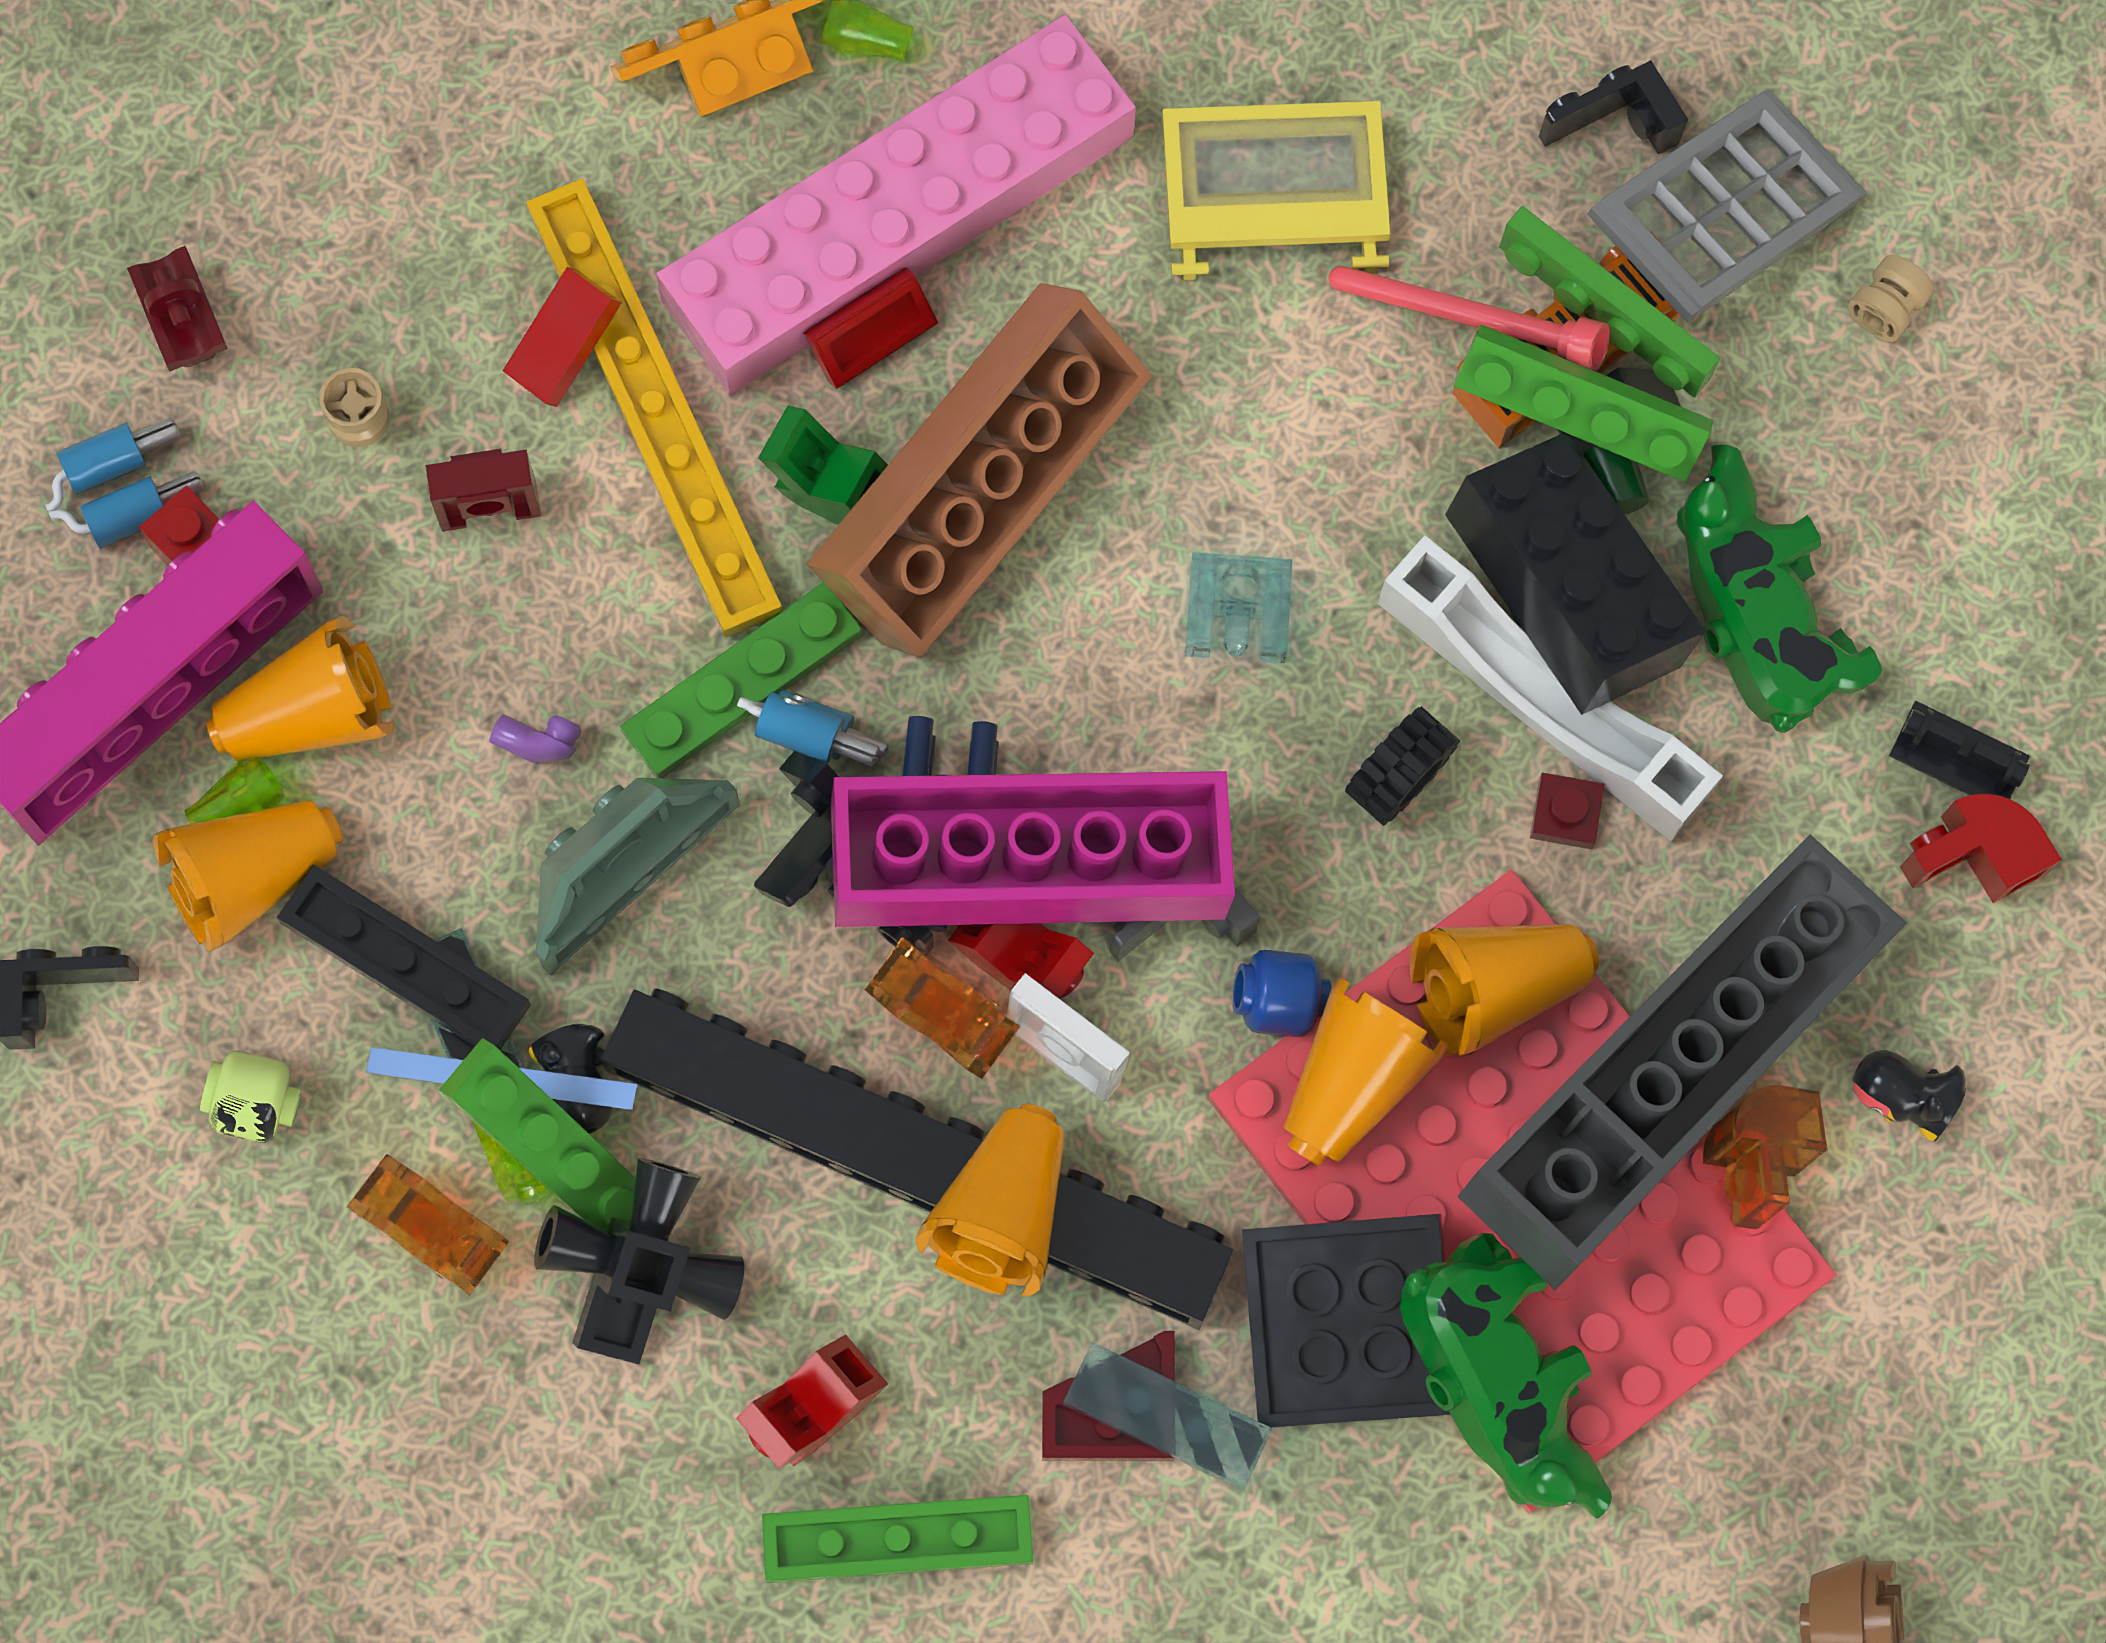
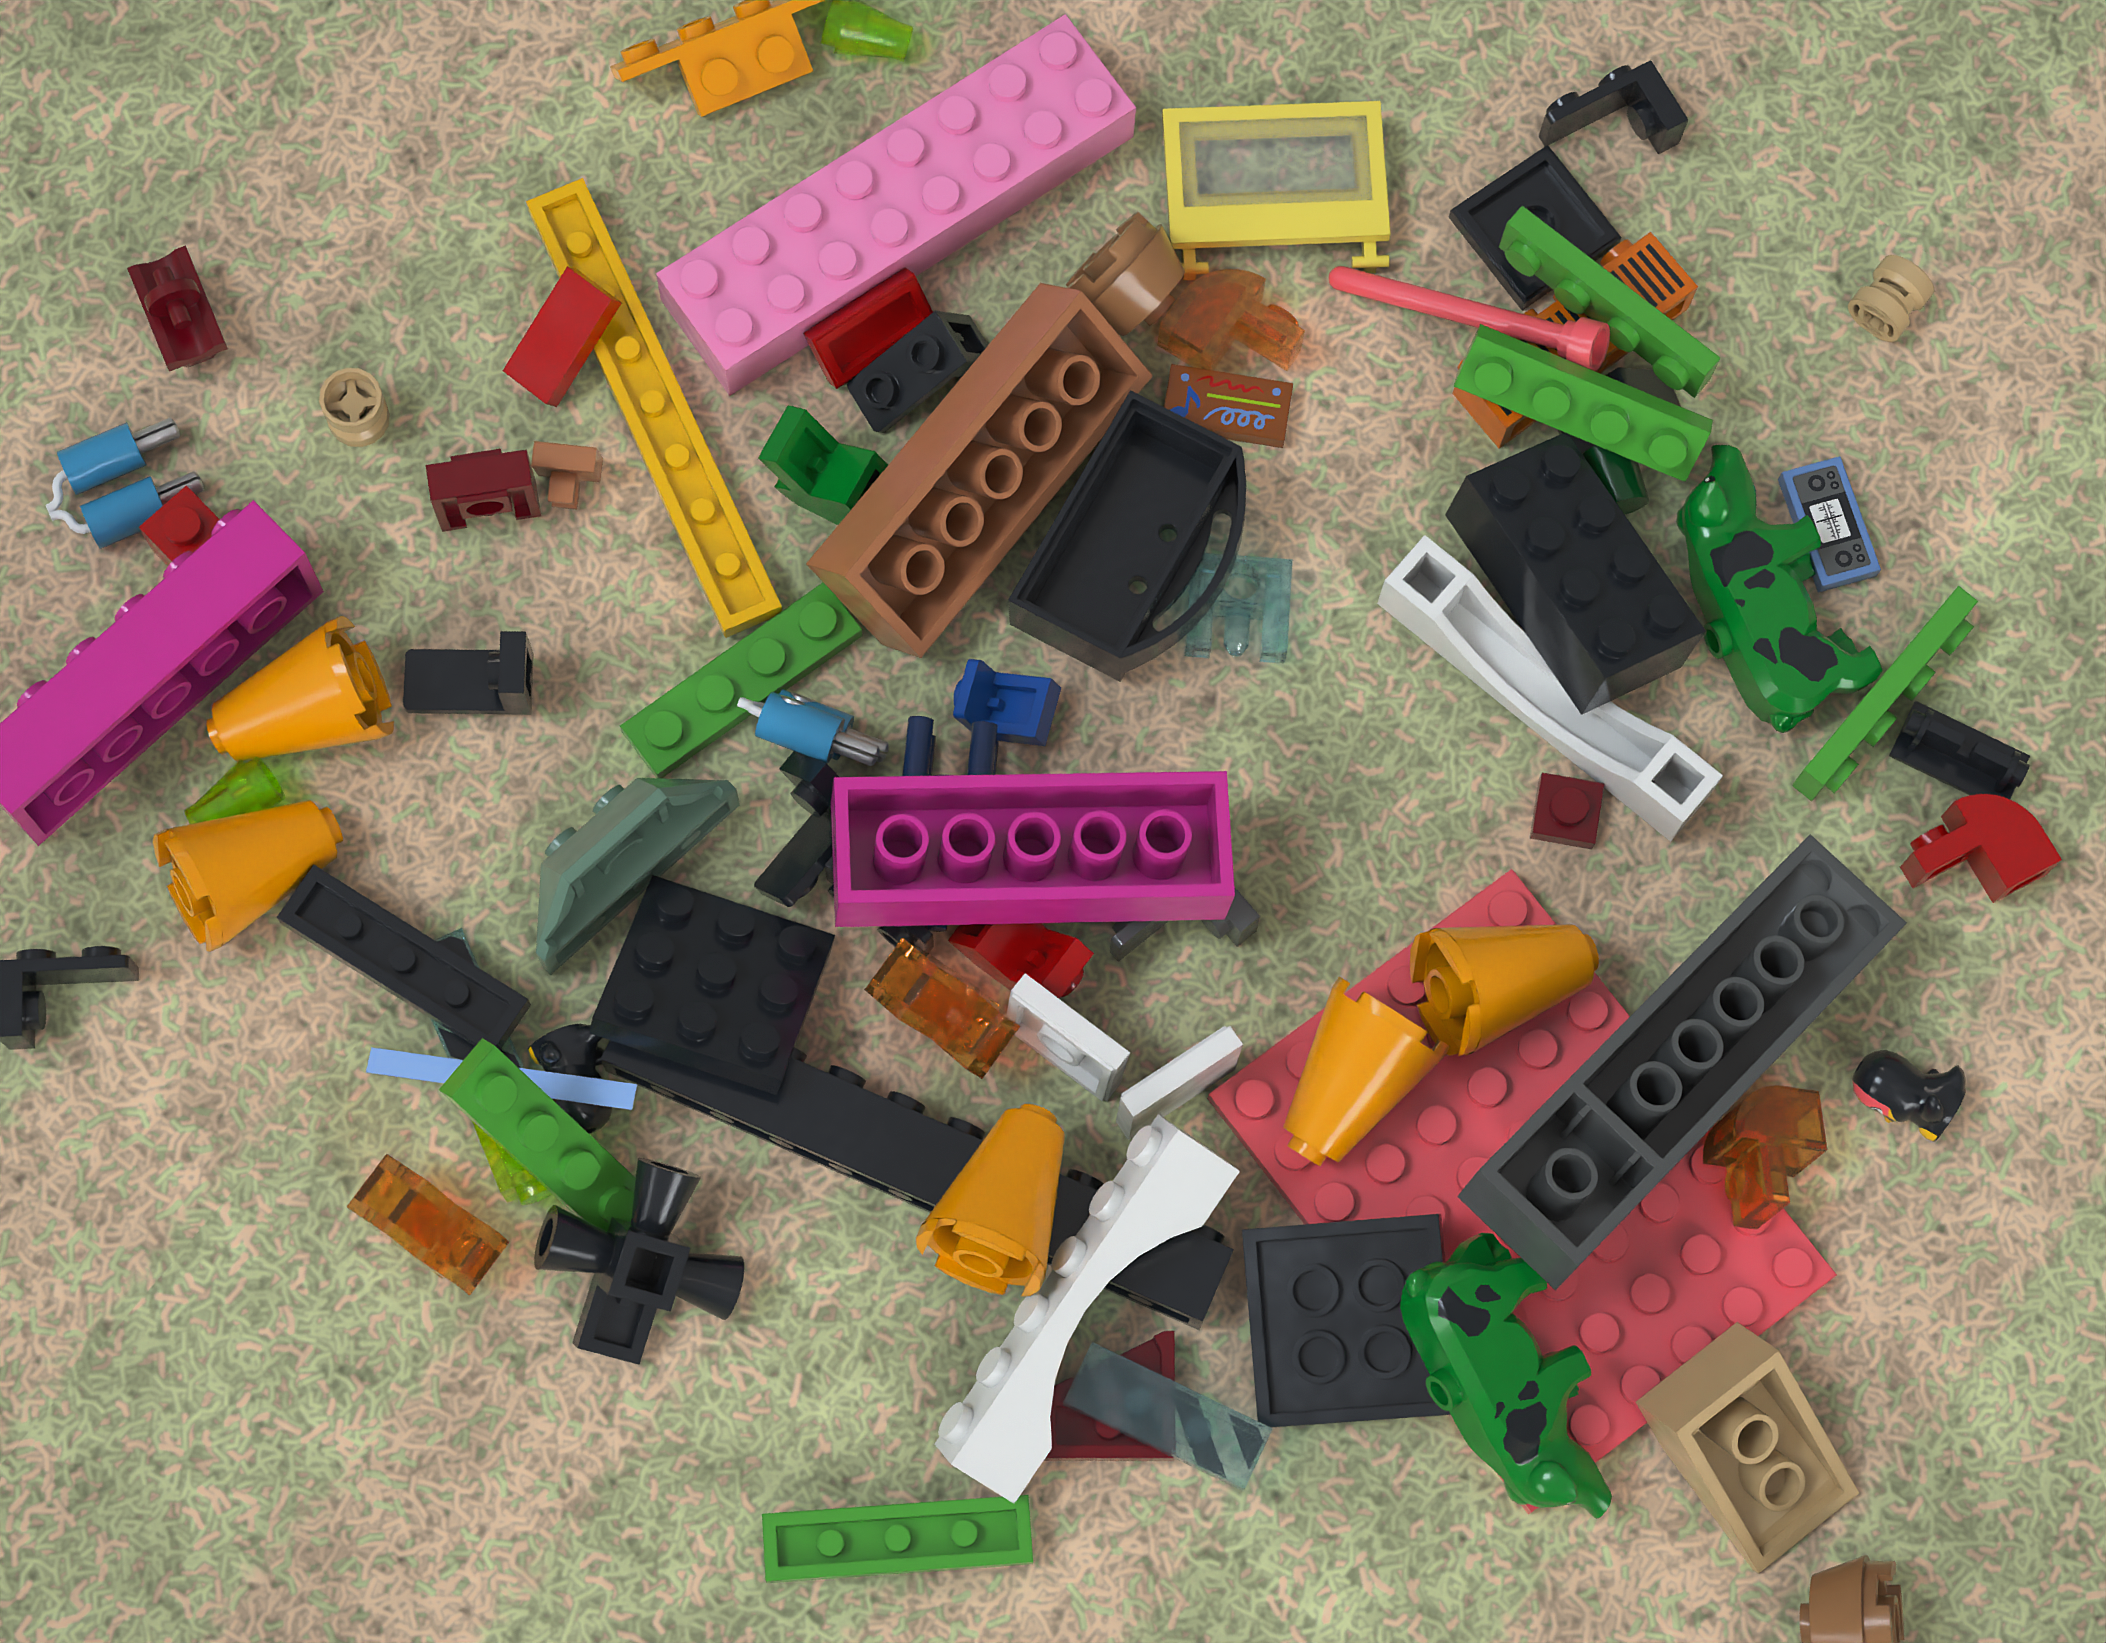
yellowish green head [200,1050,302,1143] -> none
medium lavender arm [489,714,581,764] -> none
red brick [736,1334,888,1469] -> none
blue head [1232,950,1331,1037] -> none
black tyre [1345,706,1460,826] -> none
light grey piece [1587,89,1867,322] -> none
none -> black bracket [403,631,534,715]
none -> nougat tile [531,441,603,510]
none -> black plate [589,875,835,1095]
none -> black bracket [847,310,988,433]
none -> white arch [935,1114,1240,1503]
none -> blue bracket [953,659,1062,746]
none -> black piece [1008,390,1246,682]
none -> medium nougat cone [1066,212,1185,336]
none -> white tile [1116,1026,1243,1140]
none -> clear orange brick [1157,269,1305,371]
none -> dark orange tile [1164,364,1293,448]
none -> black tile [1449,145,1622,310]
none -> tan slope [1635,1322,1859,1574]
none -> tile [1778,456,1881,593]
none -> bright green plate [1792,585,1978,801]

